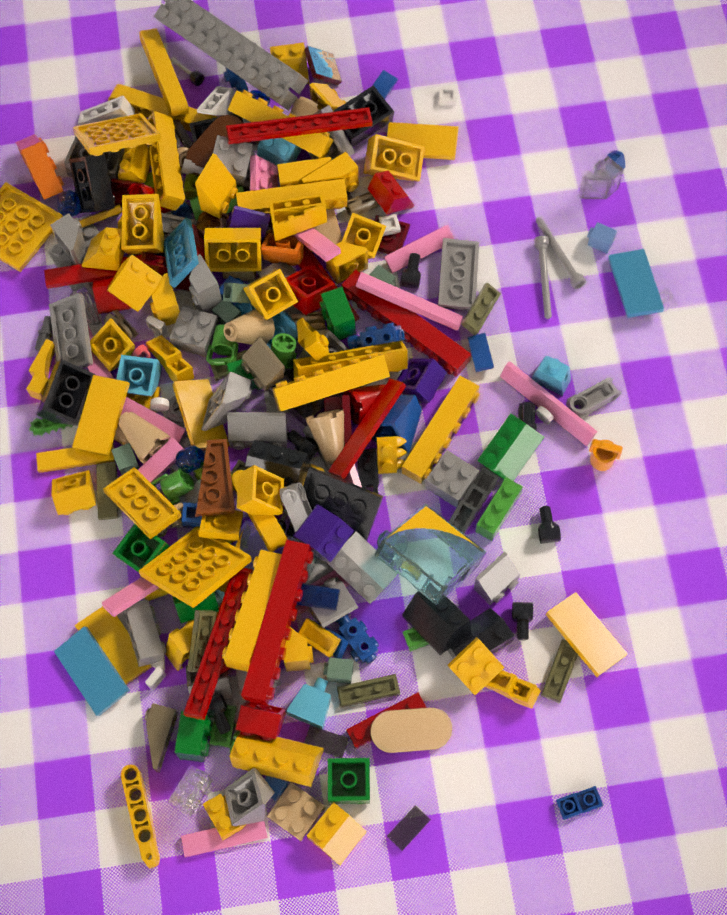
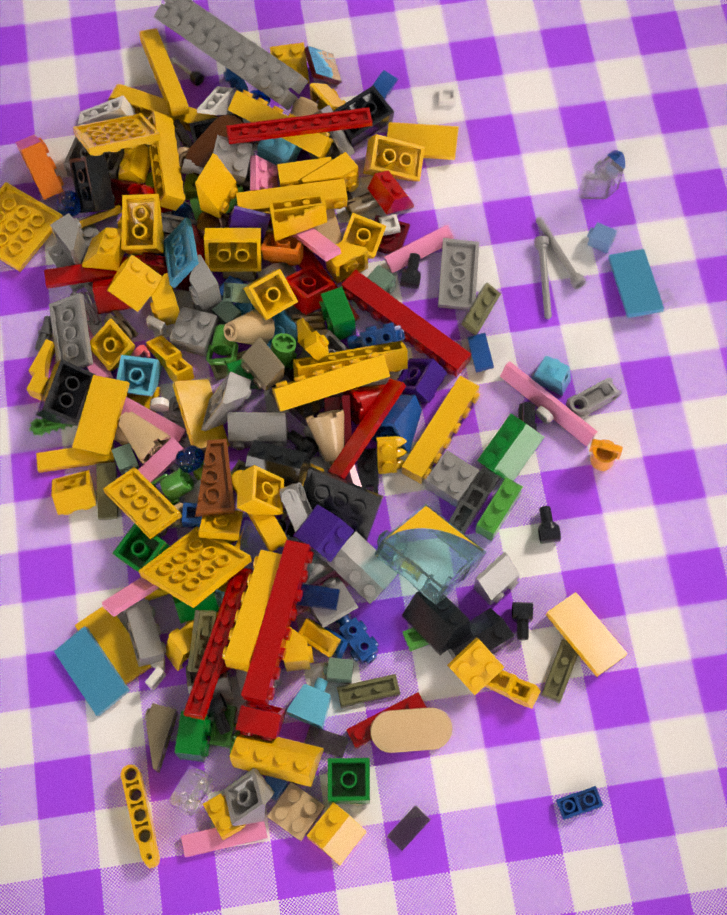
bright pink tile [356,272,463,331] -> none

